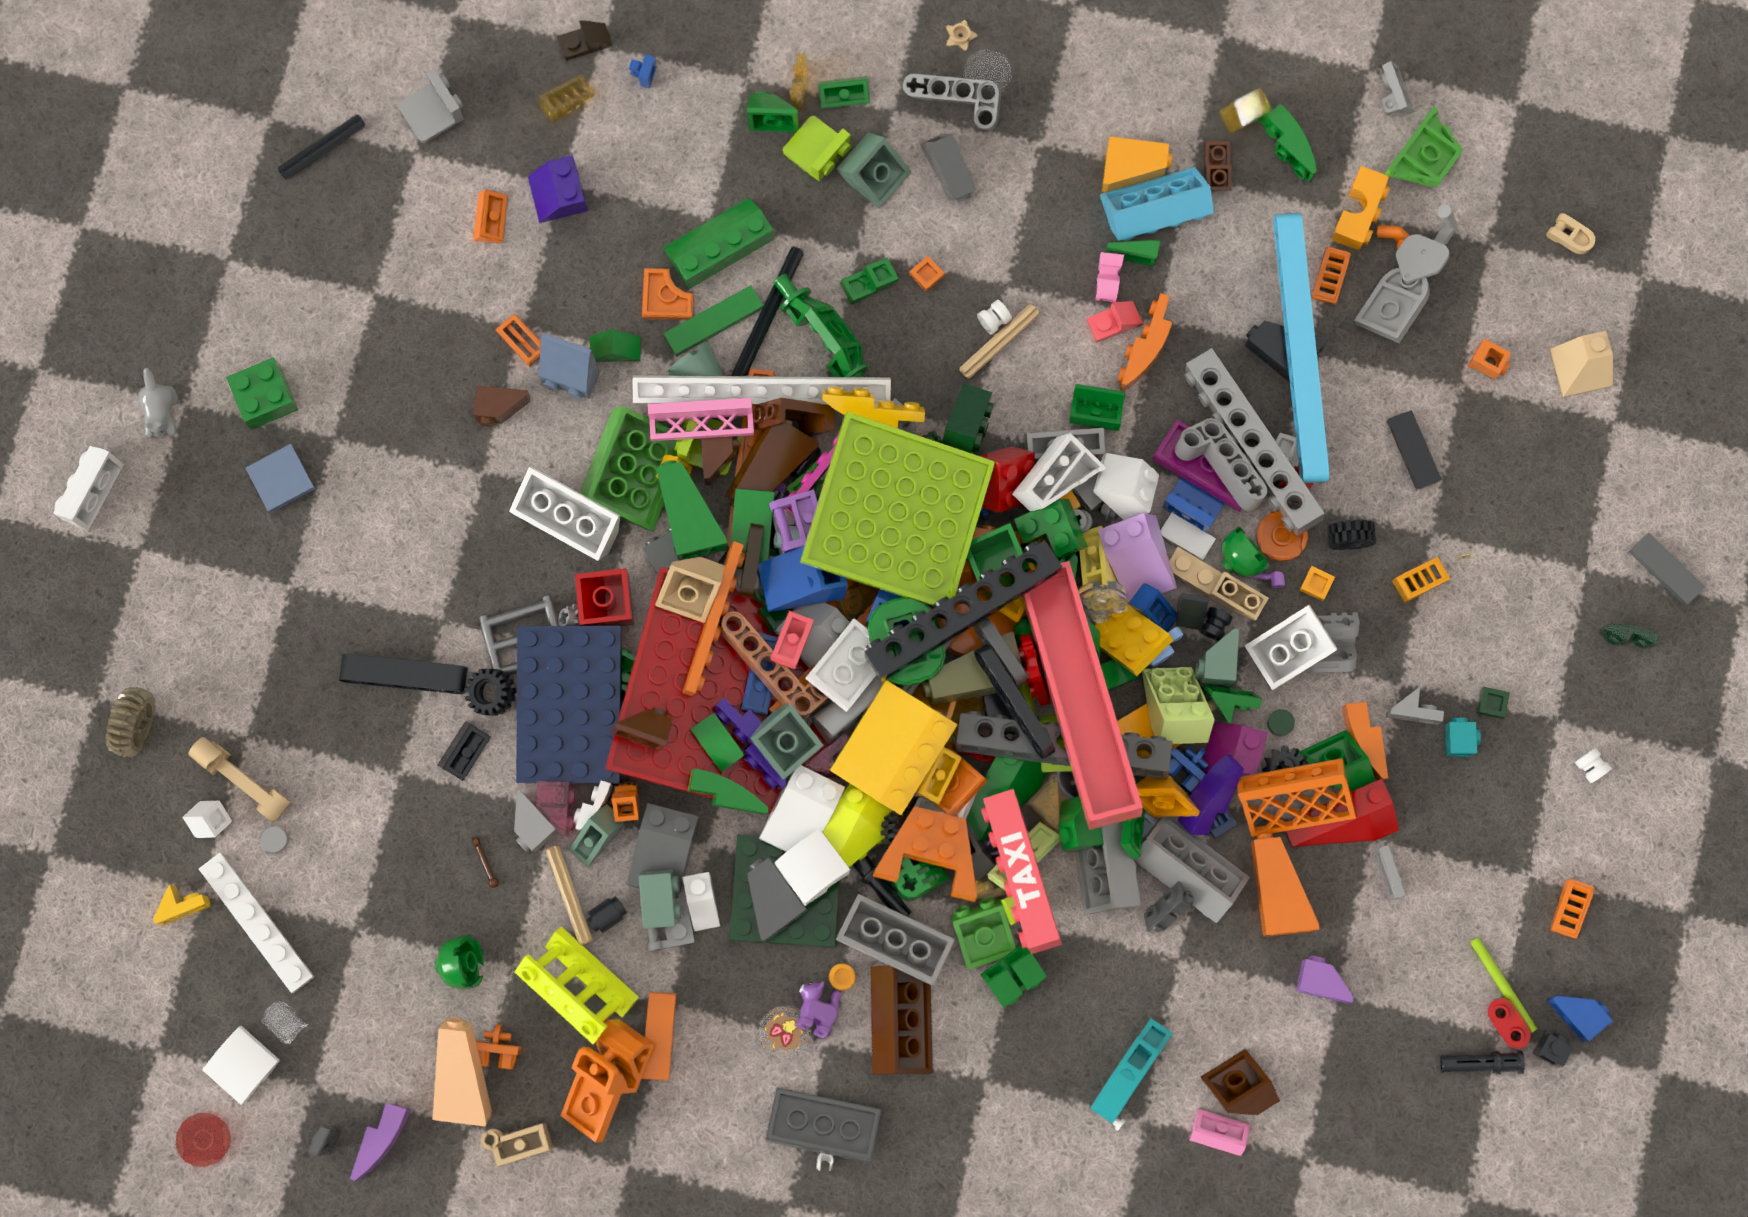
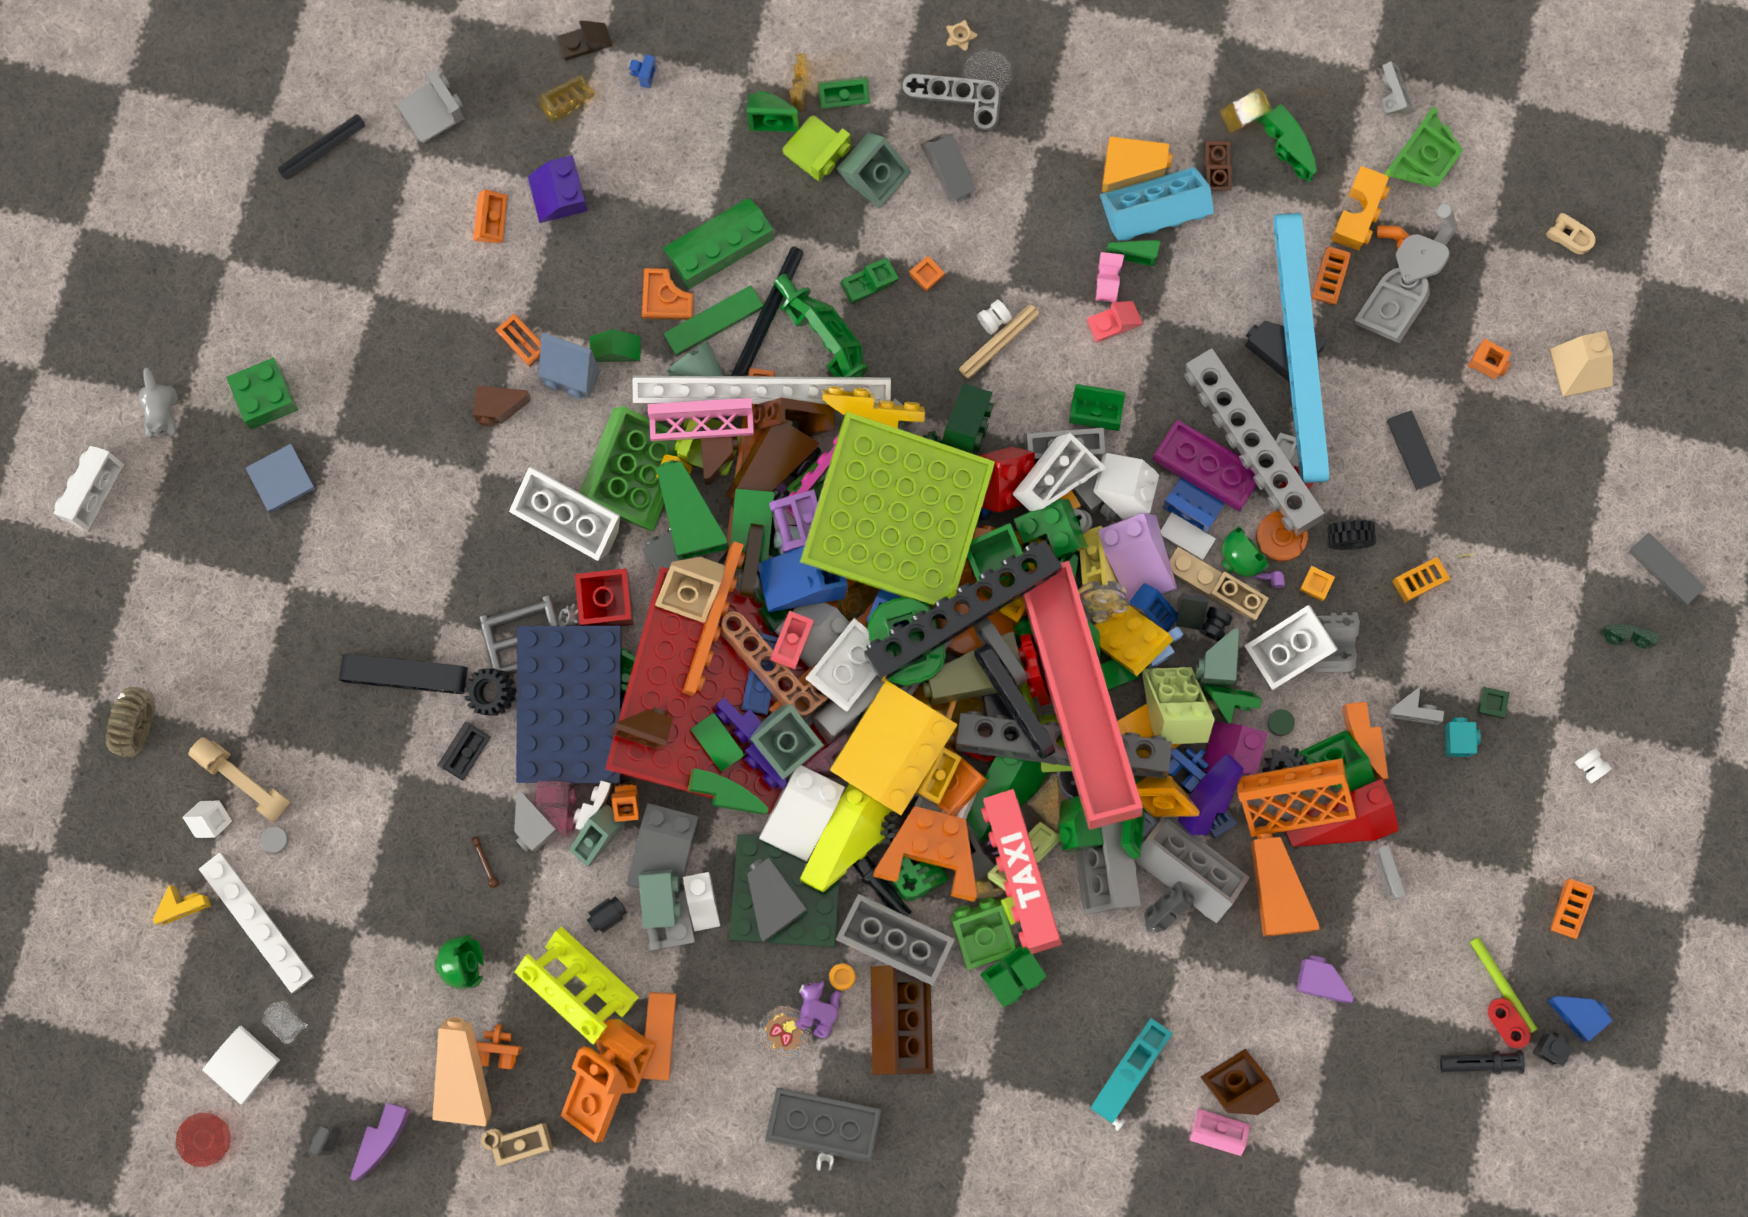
tan axle [546,845,592,945] -> none
white slope [775,829,850,905] -> none
orange slope [1117,293,1173,392] -> none
light grey beam [1175,418,1267,512] -> none

